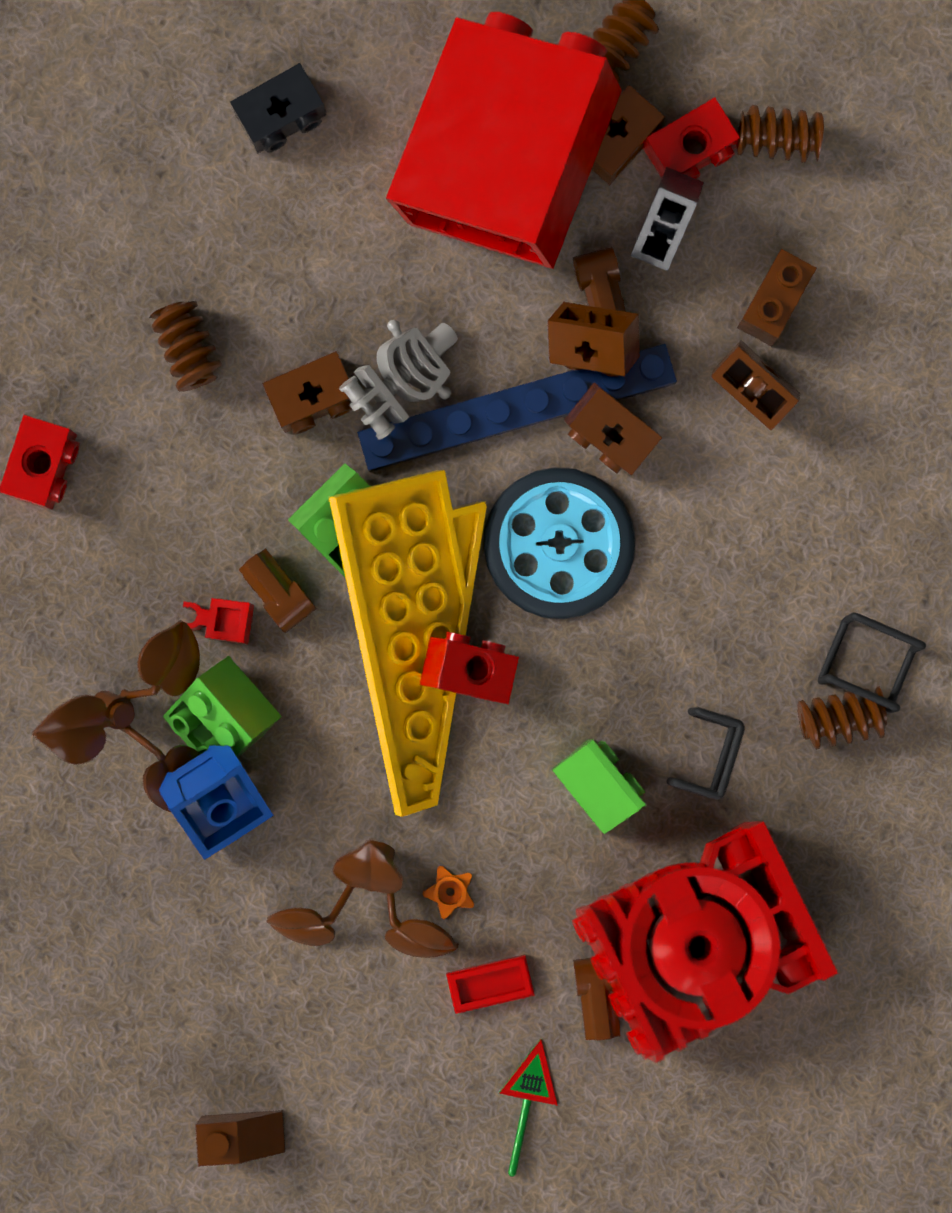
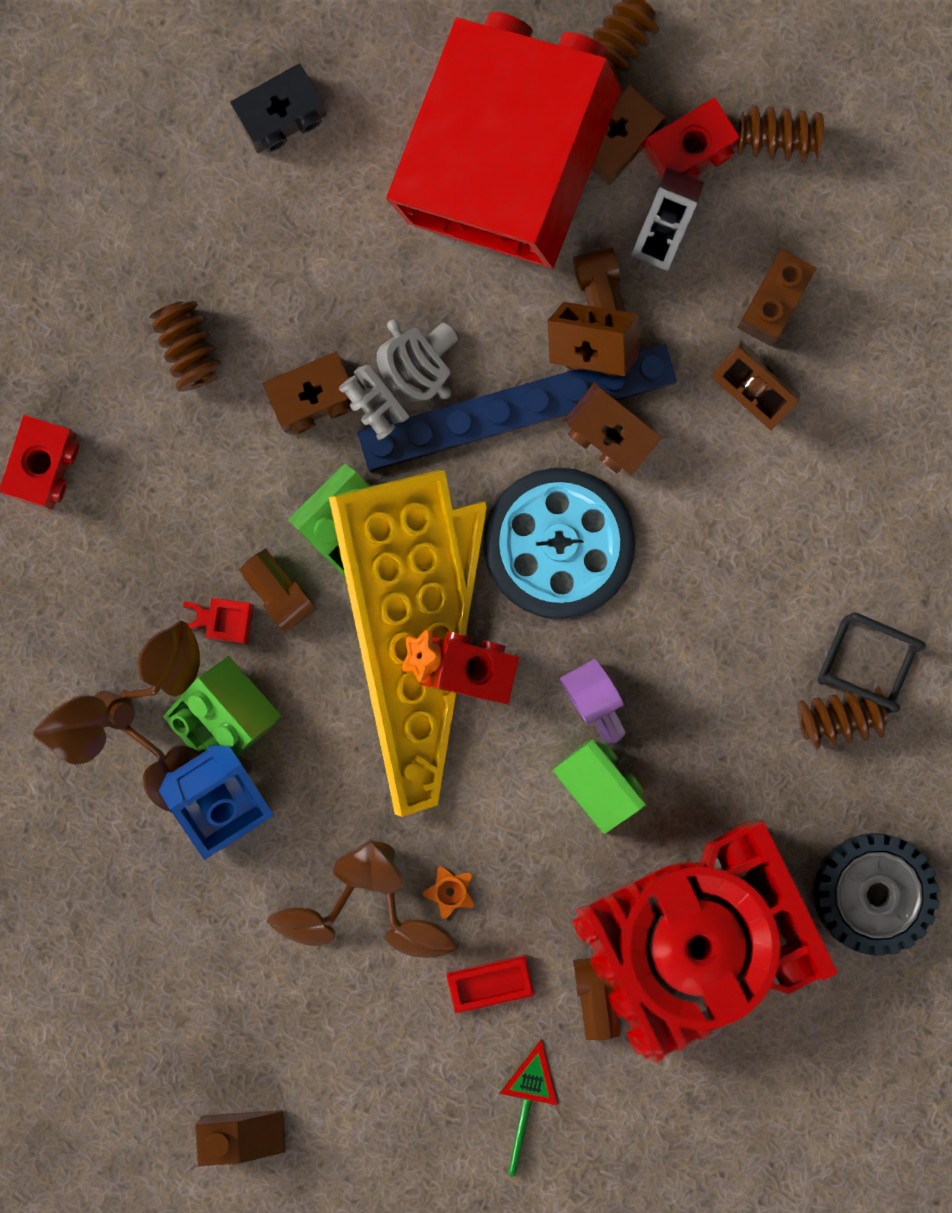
black piece [666,707,745,800] -> none
none -> orange plate [402,630,441,683]
none -> medium lavender beam [559,658,625,744]
none -> wheel [814,833,939,956]

